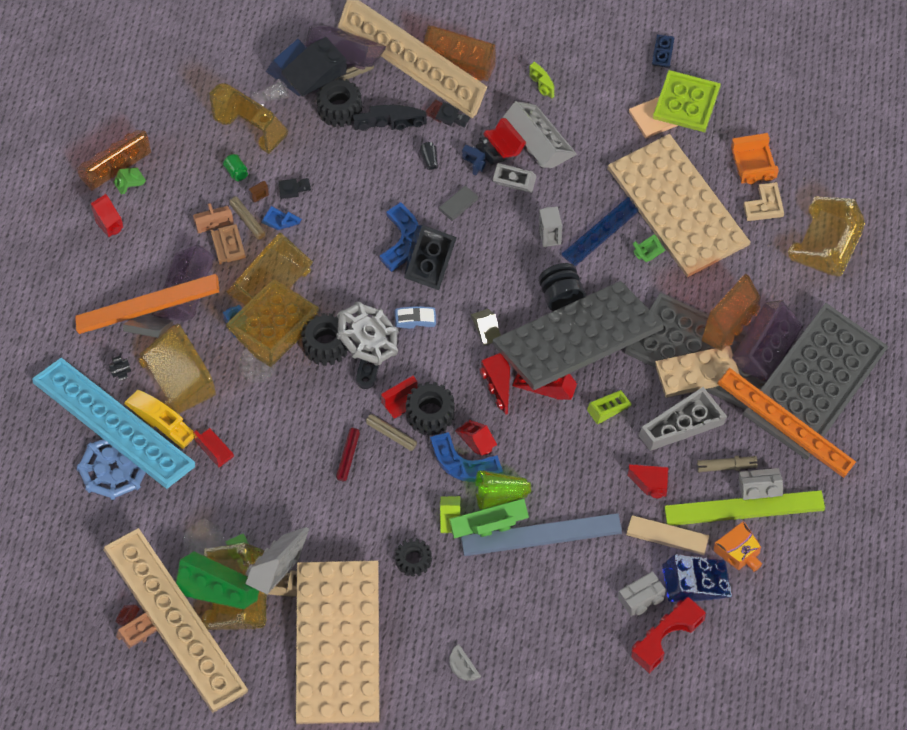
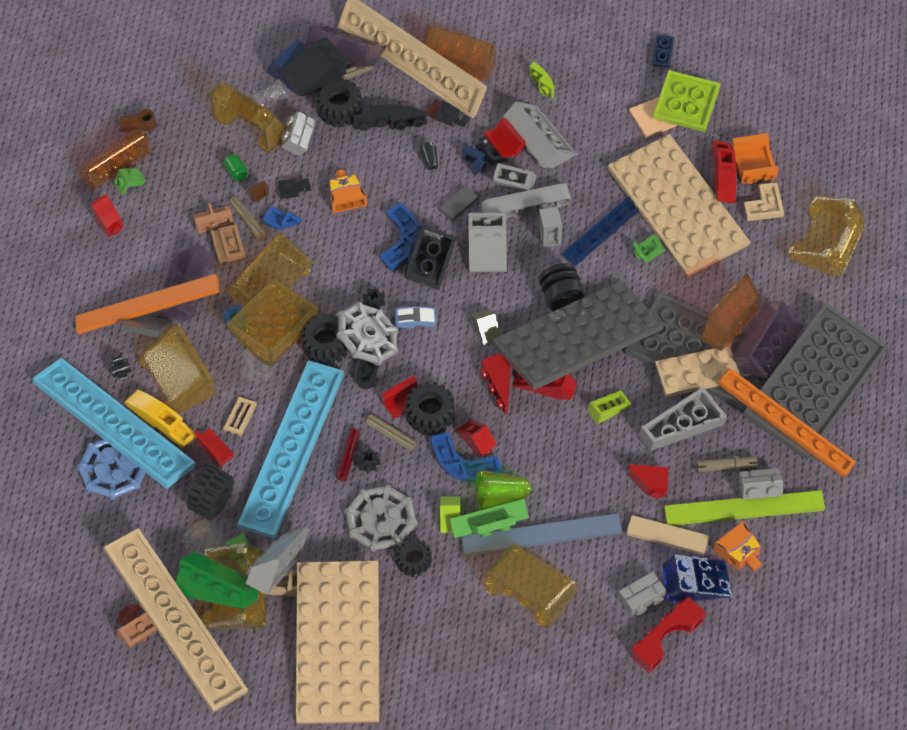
light grey tile [449,644,481,680] -> none
none -> reddish brown piece [119,109,157,132]
none -> black tyre [187,465,234,520]
none -> tan tile [223,397,257,436]
none -> medium azure plate [238,360,344,539]
none -> light grey brick [281,112,316,156]
none -> orange torso [330,170,367,213]
none -> light grey plate [344,484,418,552]
none -> black gear [356,448,381,474]
none -> black gear [363,288,385,309]
none -> light grey slope [469,213,507,272]
none -> light grey beam [480,184,572,219]
none -> clear yellow windscreen [484,544,578,629]
none -> red slope [711,141,737,203]

